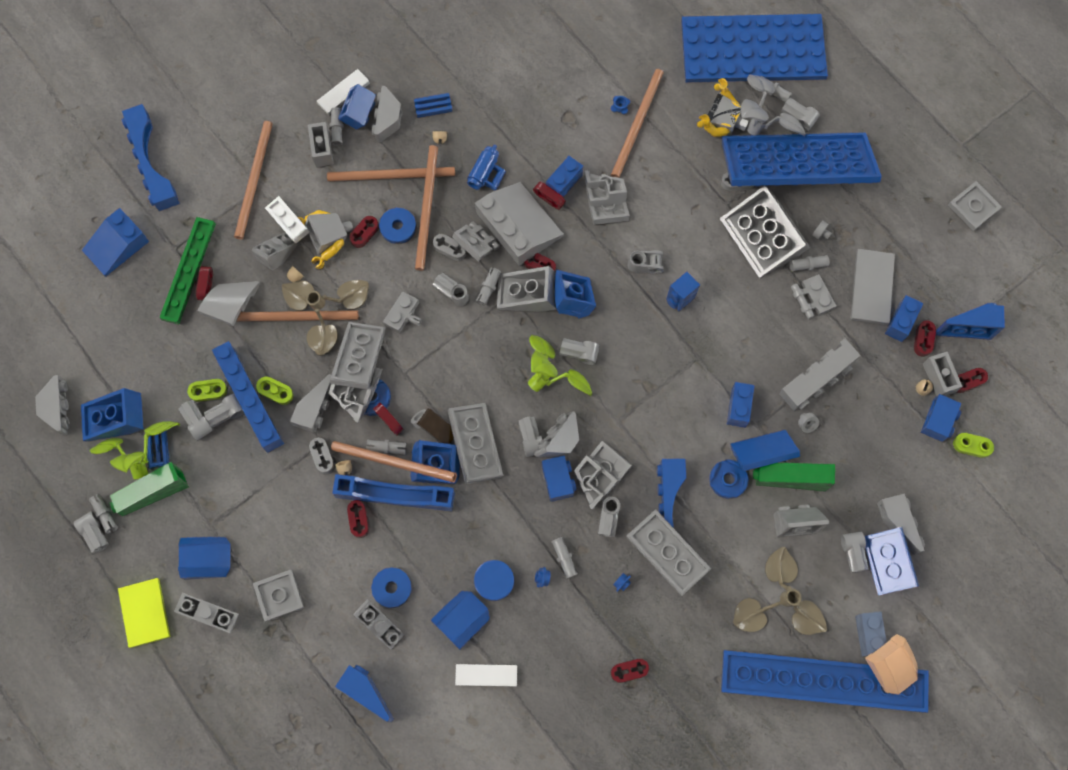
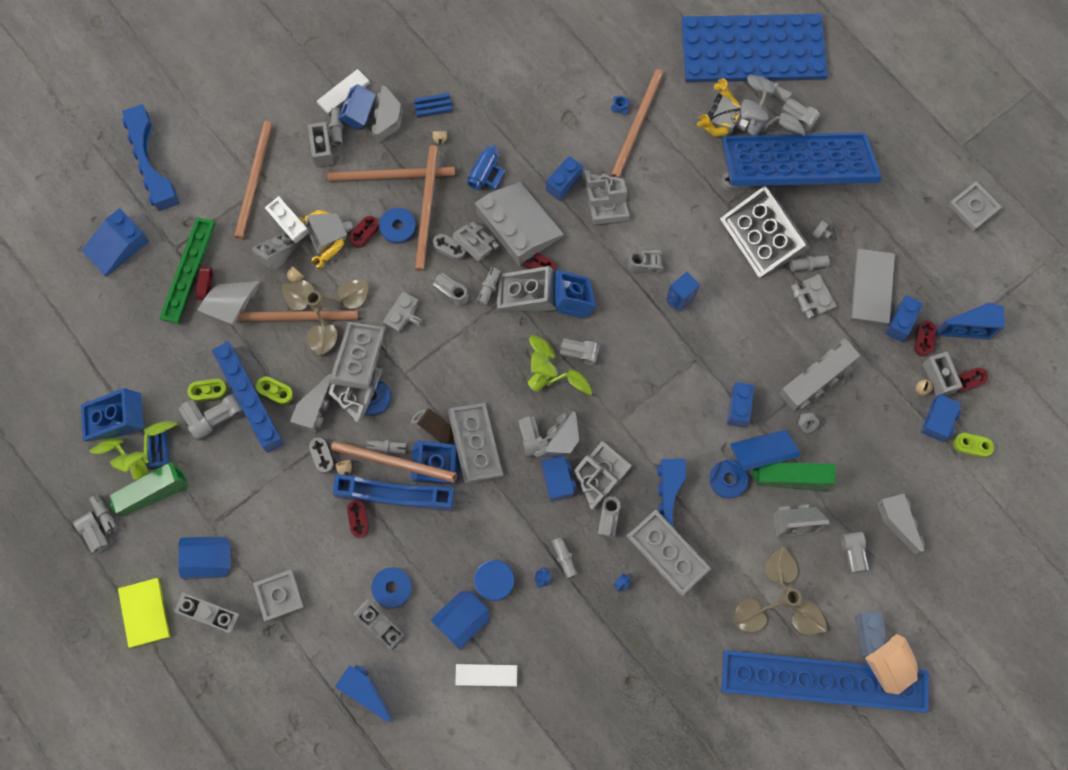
light grey slope [35,375,70,436] -> none
dark red beam [373,403,404,436] -> none
dark red beam [533,182,566,210] -> none
dark red beam [610,659,649,683] -> none
tile [865,527,919,596] -> none

